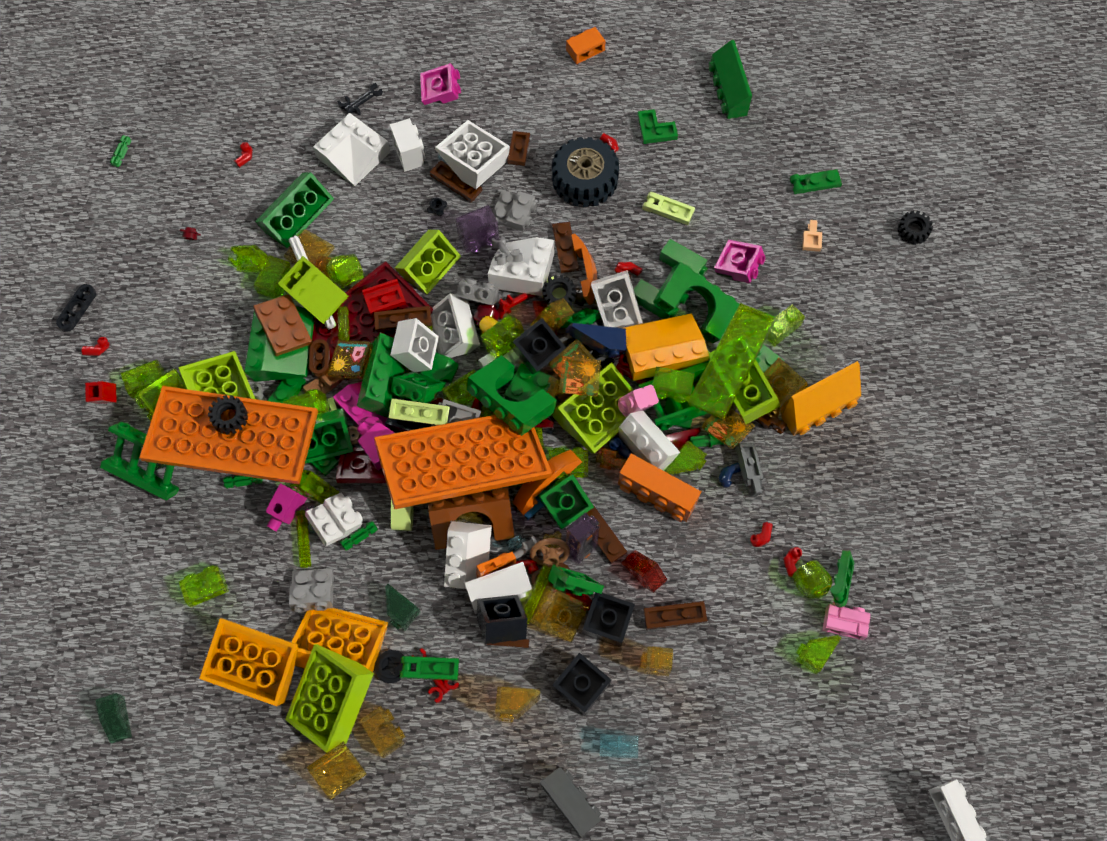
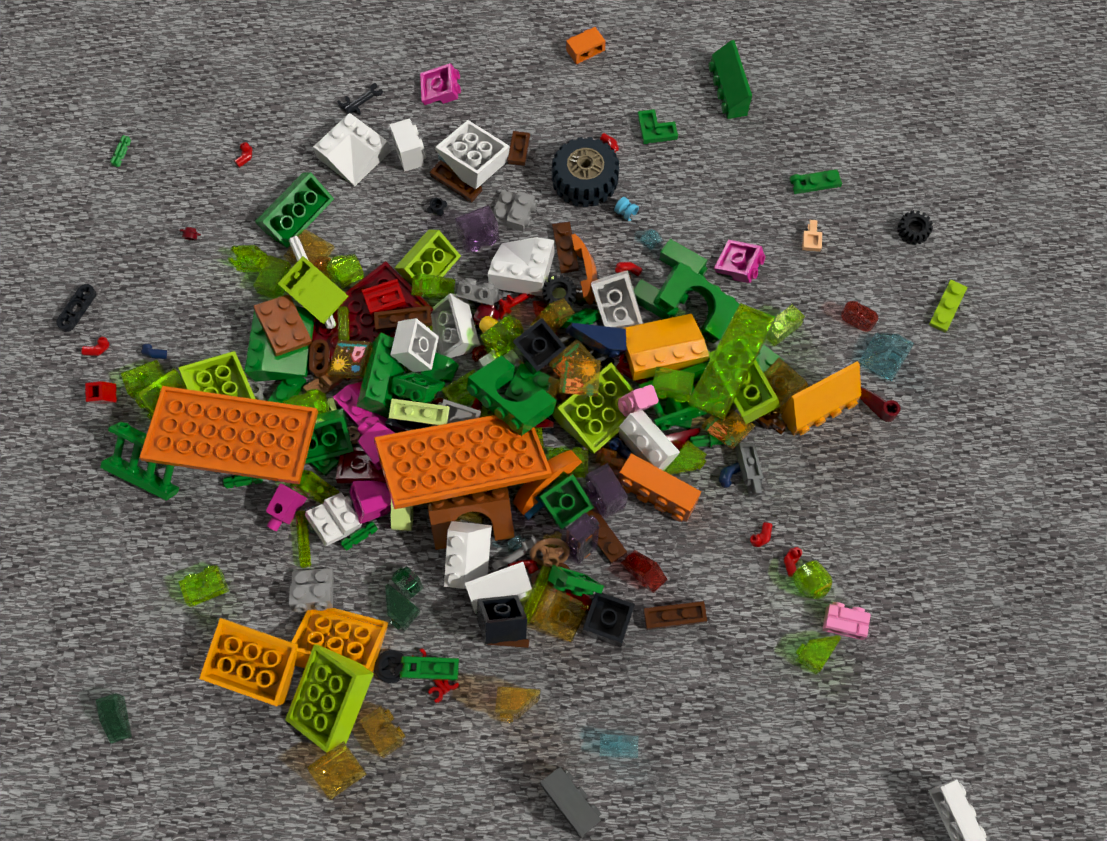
black tyre [208,395,248,435] -> none
orange wing [476,552,516,578] -> none
light grey bar [492,236,523,265] -> none
black brick [552,653,612,716] -> none
clear yellow brick [640,646,673,676] -> none
yellowish green plate [642,192,695,225] -> none
green plate [830,550,855,607] -> none
none -> dark blue arm [141,344,167,359]
none -> dark pink torso [349,481,391,524]
none -> clear green slope [391,566,424,601]
none -> clear neon green brick [411,273,455,299]
none -> clear red plate [472,345,489,362]
none -> clear purple brick [584,463,628,519]
none -> medium azure wheel [614,197,639,221]
none -> clear light blue plate [640,229,662,249]
none -> clear red beam [841,301,878,332]
none -> clear light blue slope [858,333,914,381]
none -> dark red piece [860,386,901,422]
none -> lime plate [929,280,968,333]

